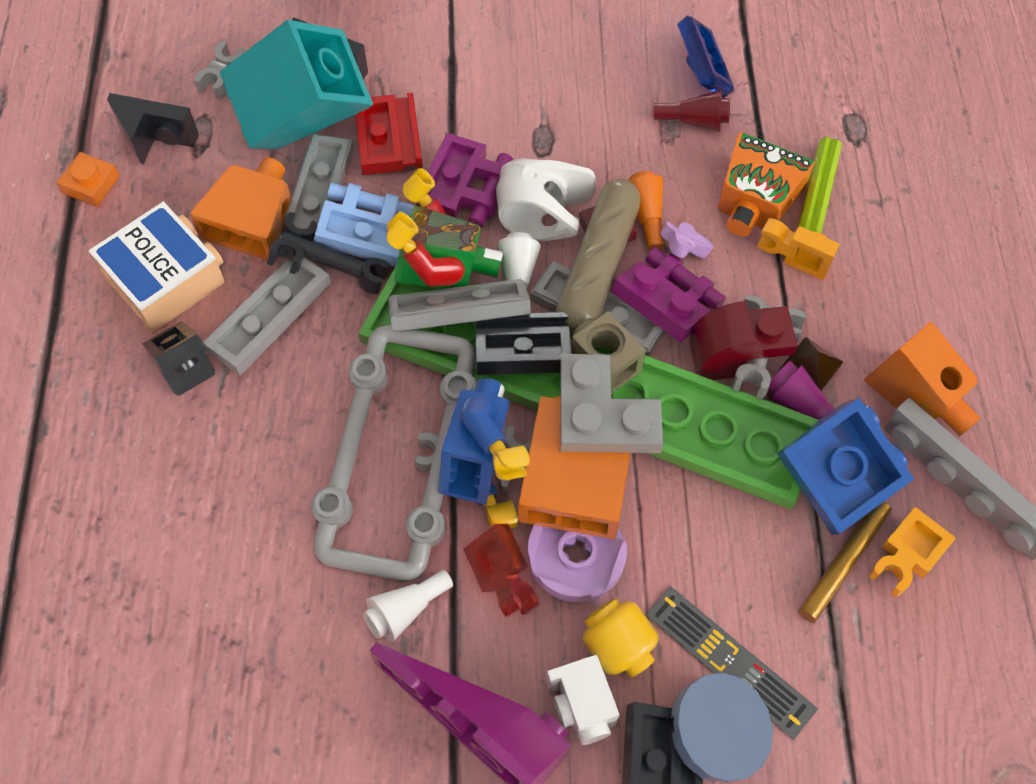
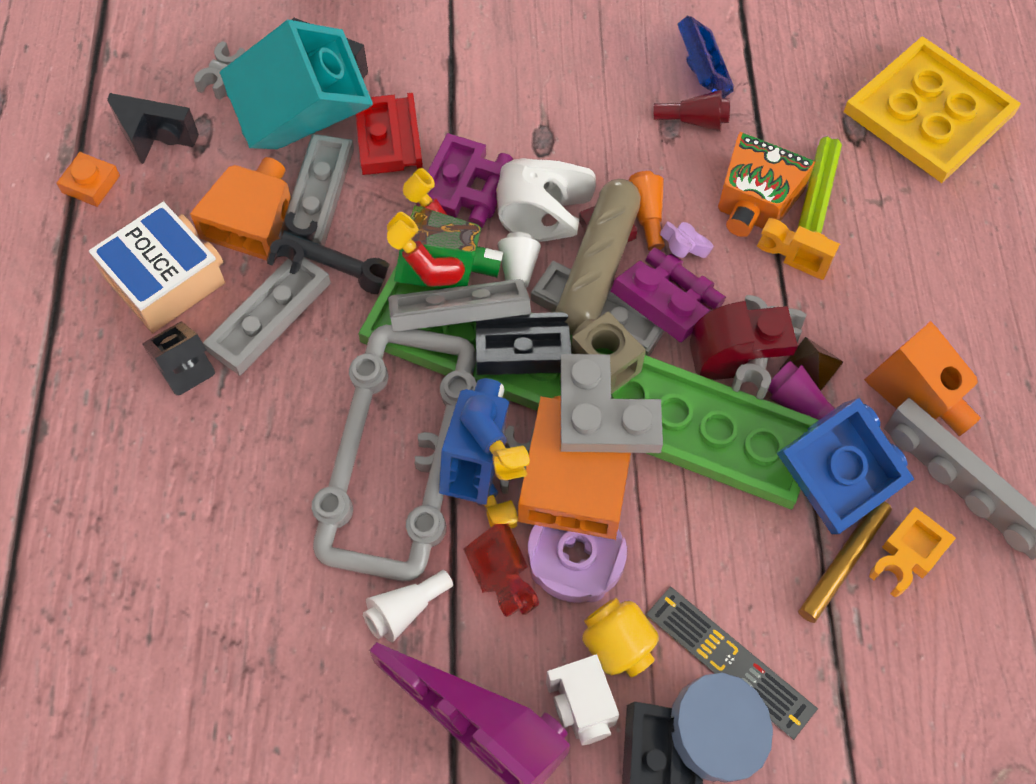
light blue plate [314,182,415,267] -> none
none -> yellow plate [843,36,1021,183]

